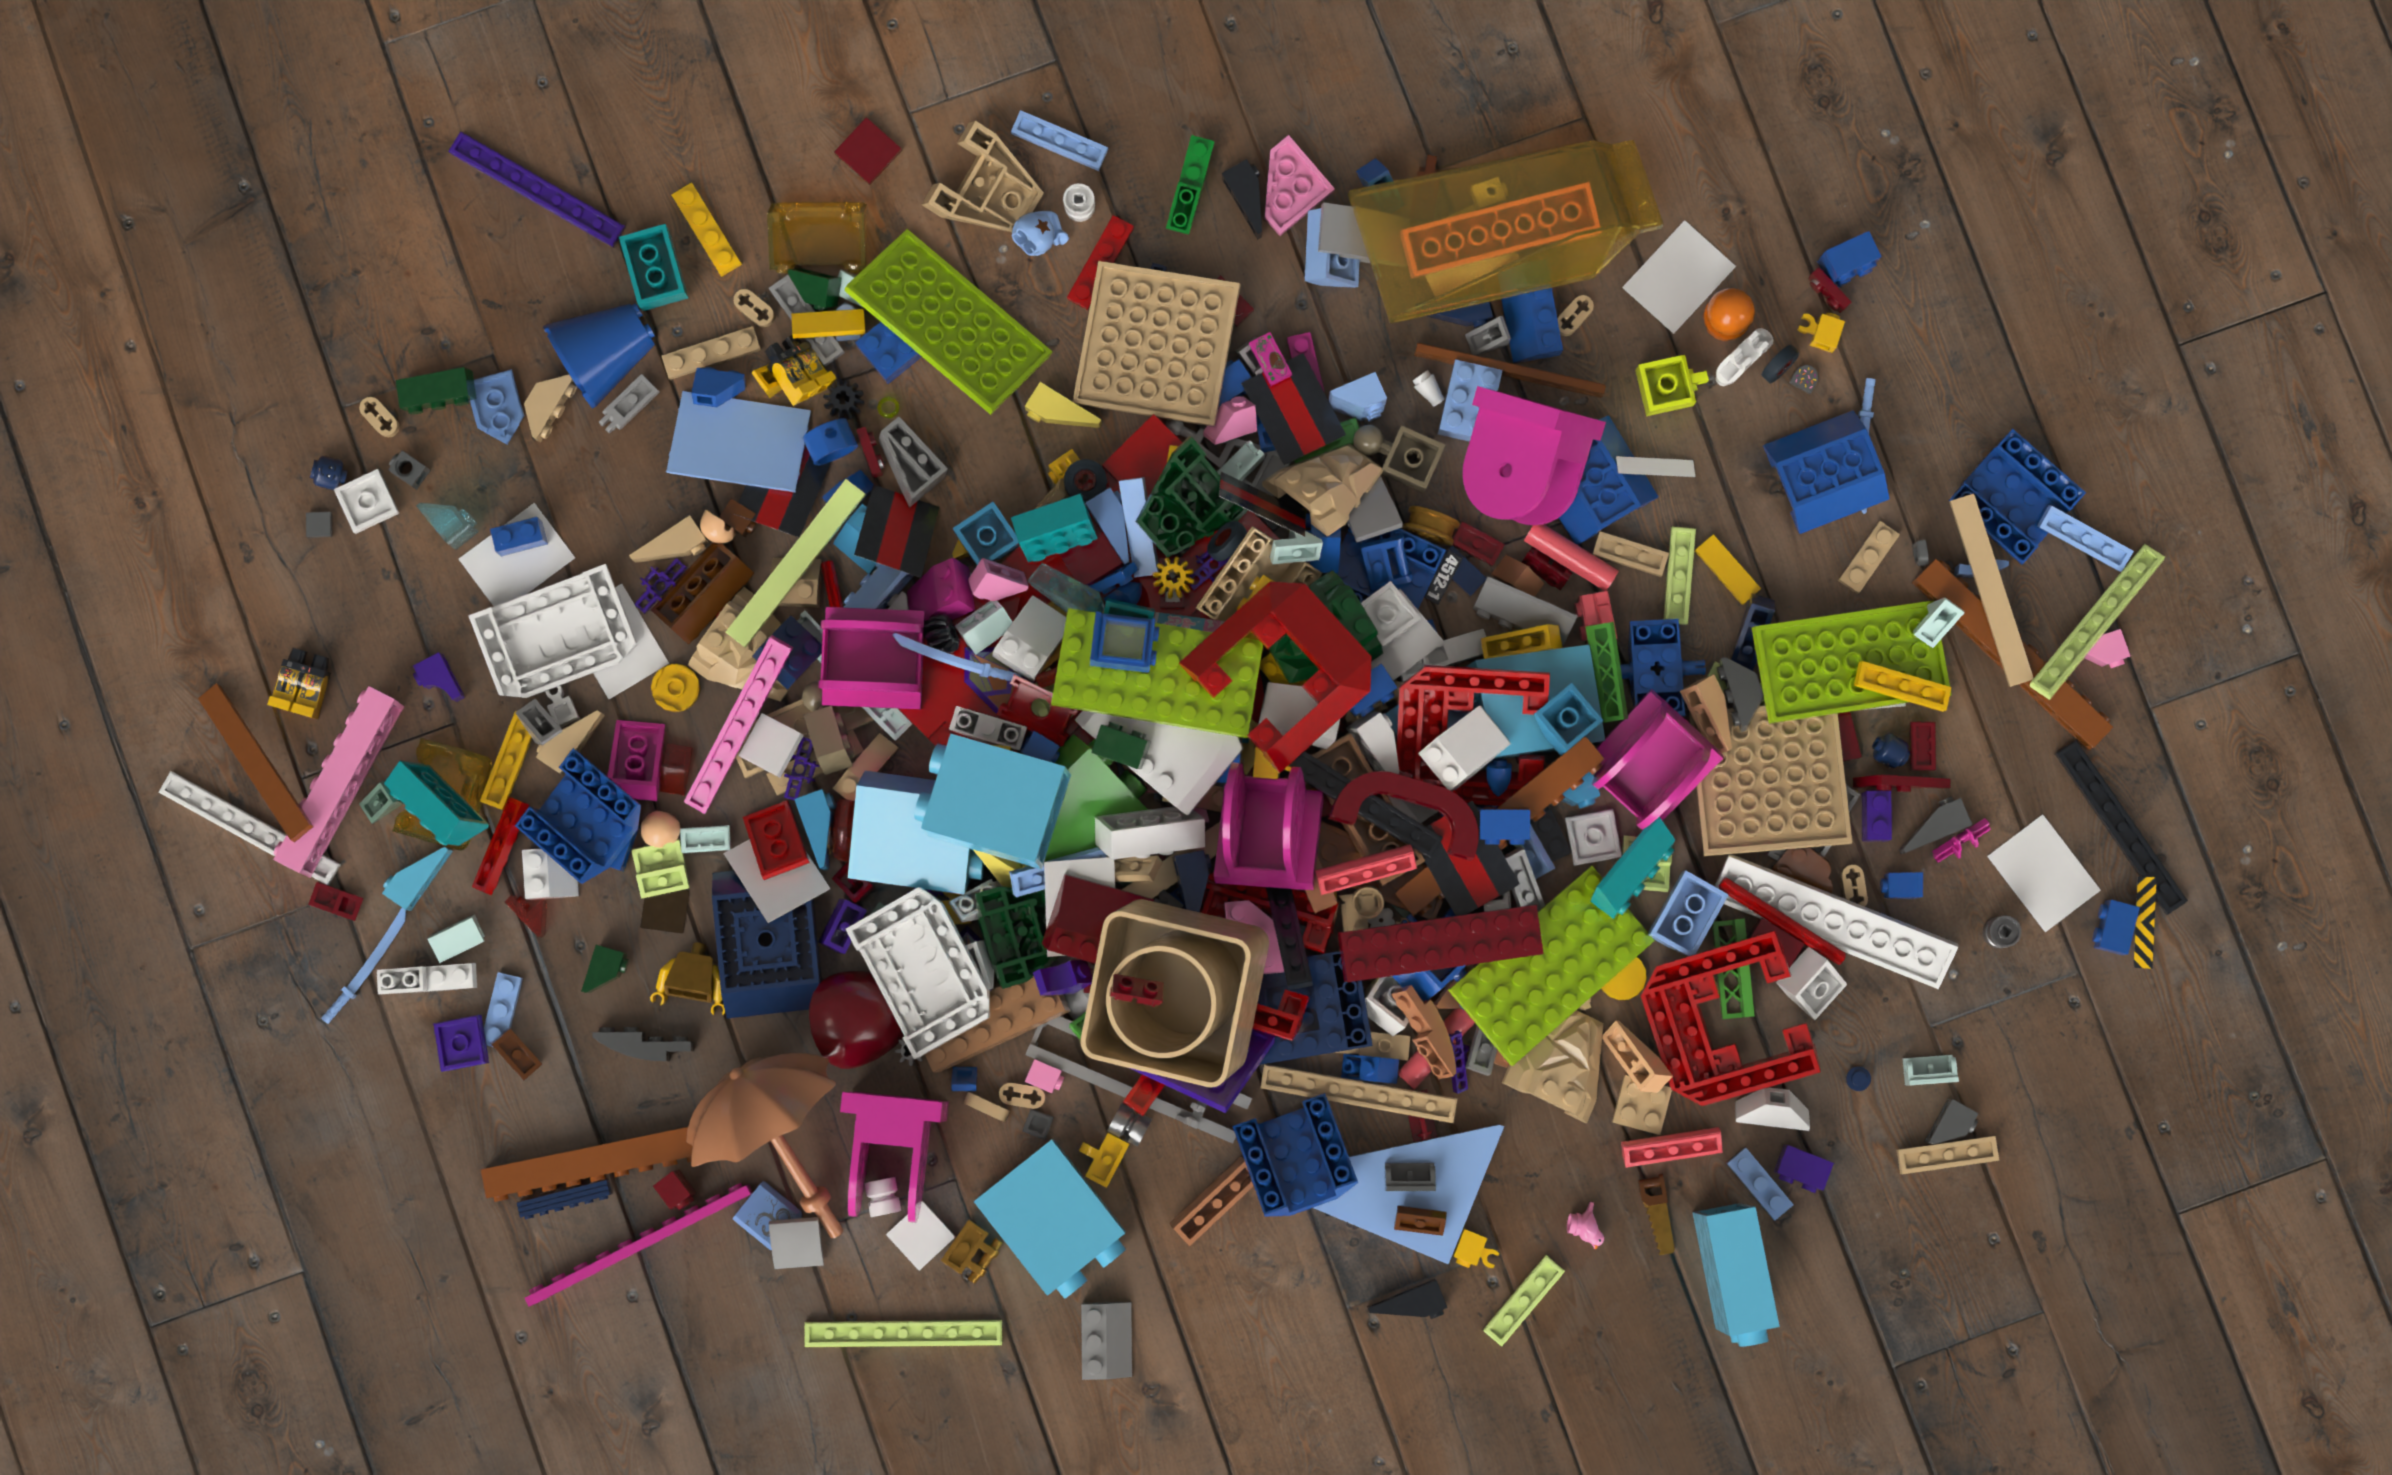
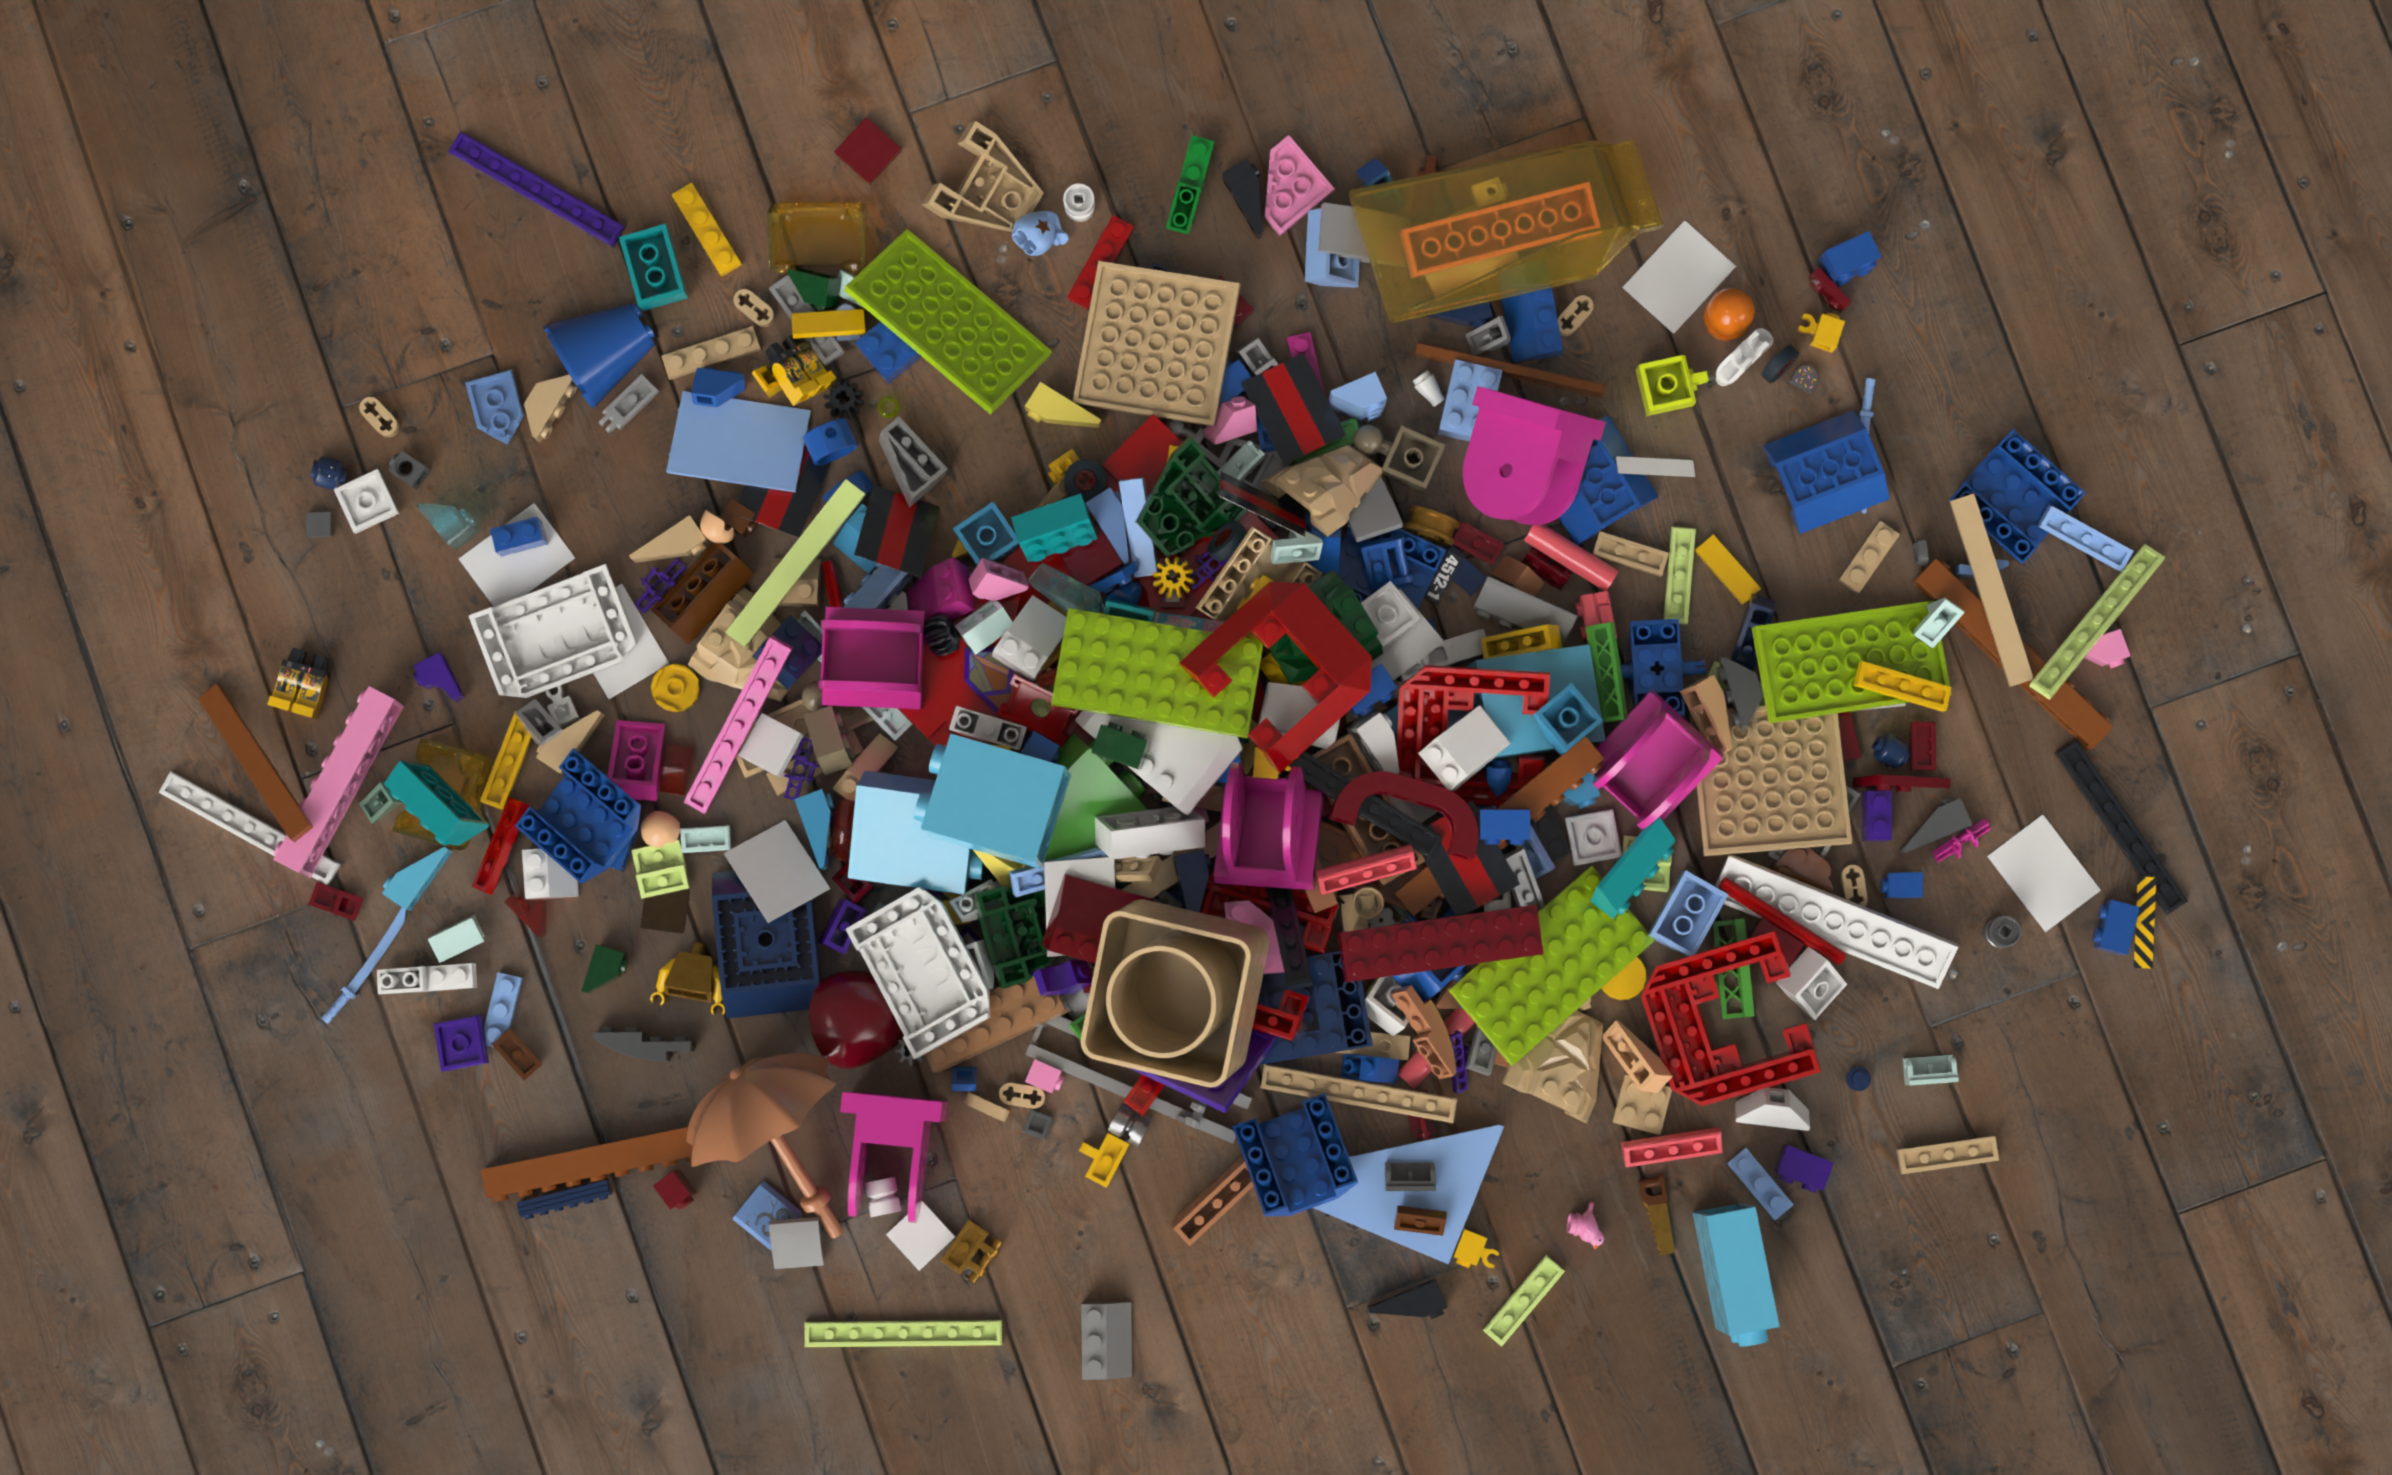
dark green brick [396,367,477,415] -> none
dark pink plate [525,1183,753,1307] -> none
red tile [742,800,810,880] -> none
dark red piece [856,427,885,479] -> none
light blue sword [893,633,1021,681] -> none
medium azure brick [974,1139,1126,1299] -> none
light blue plate [1011,110,1108,171] -> none
window [1090,611,1159,673] -> none
dark red hinge [1109,974,1164,1007] -> none
dark pink tile [1249,332,1292,386] -> none
dark grey slope [1924,1099,1978,1144] -> none

